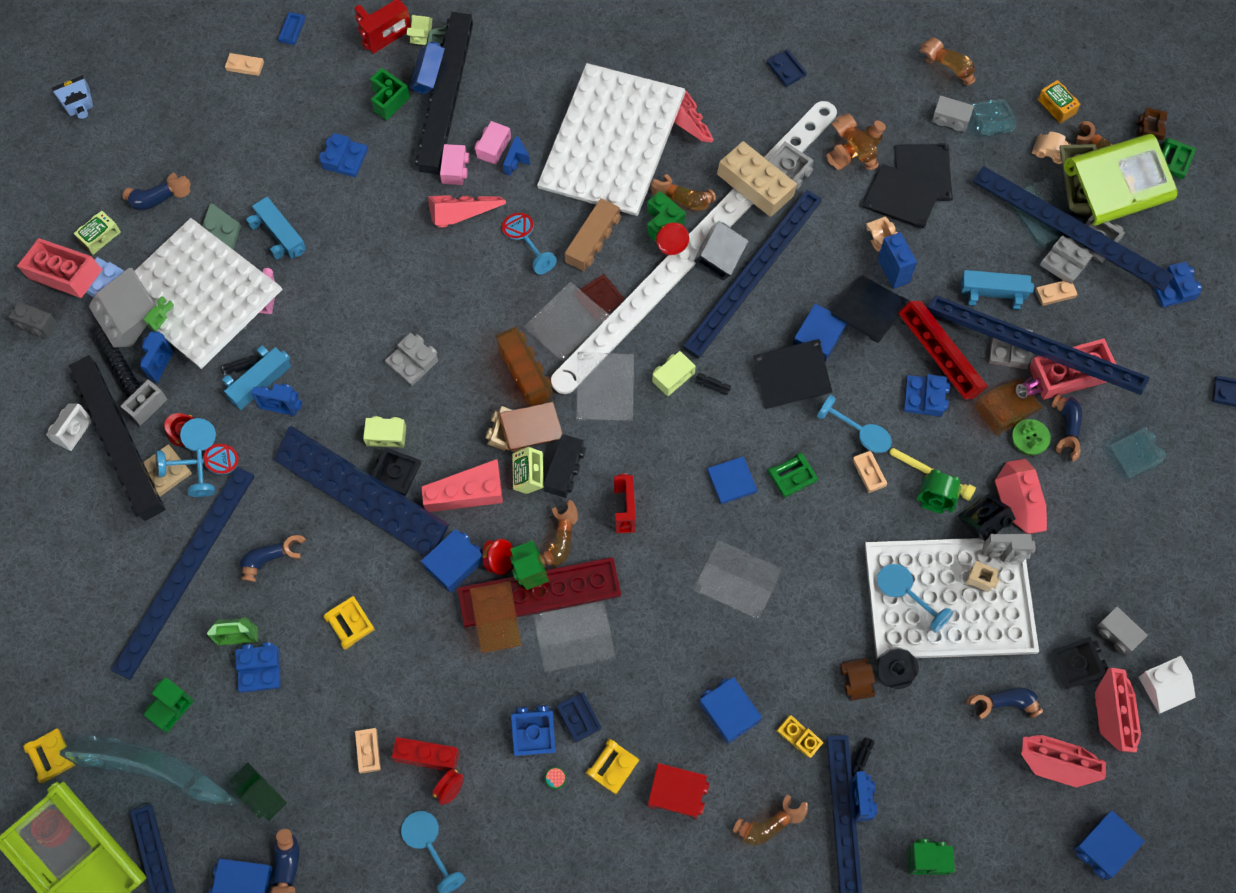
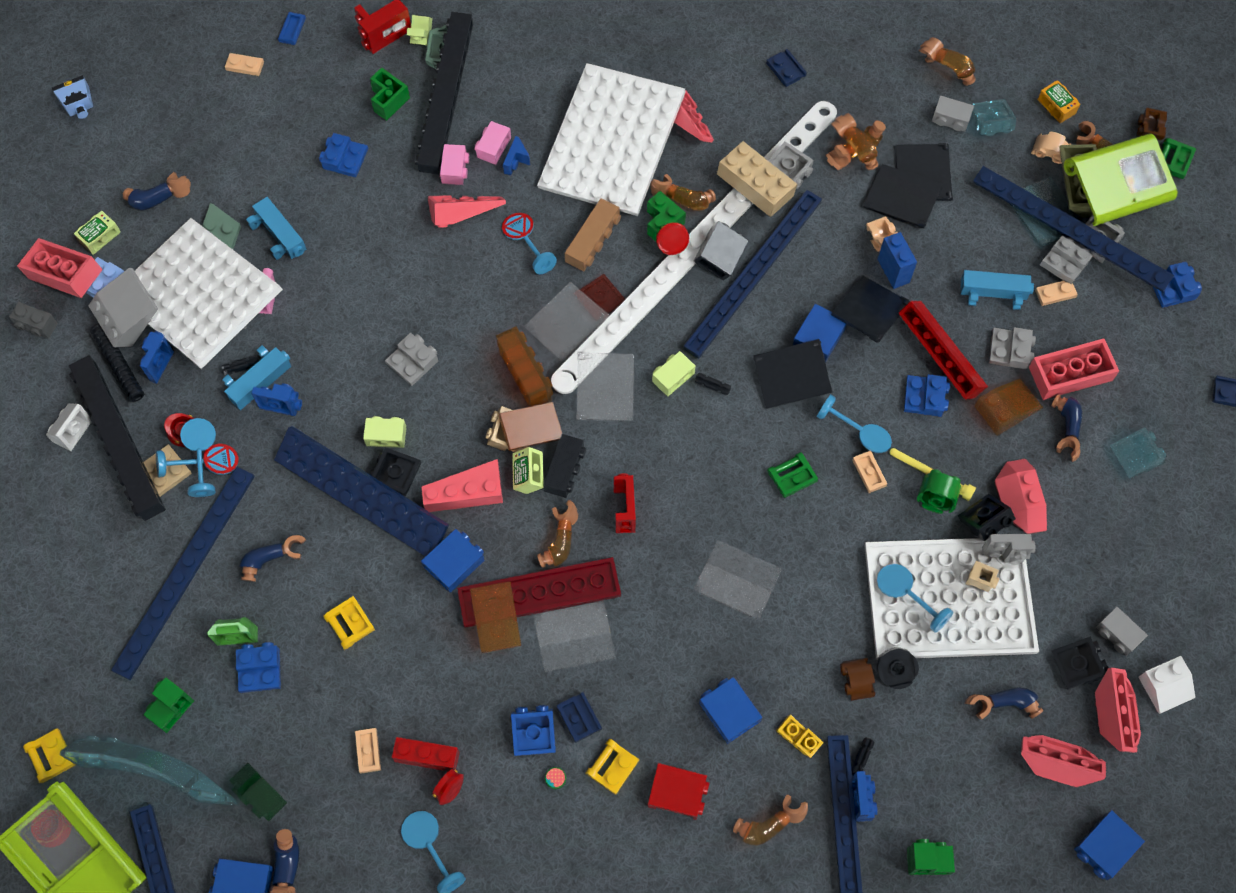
light grey brick [121,380,168,426] -> none
bright green plate [143,296,174,331] -> none
brick [409,42,445,94] -> none
red piece [482,539,513,575] -> none
green brick [510,540,549,590] -> none
blue tile [707,456,757,504] -> none
dark blue plate [927,295,1150,395] -> none
bright green plate [1011,419,1051,456] -> none
piece [1016,376,1043,398] -> none

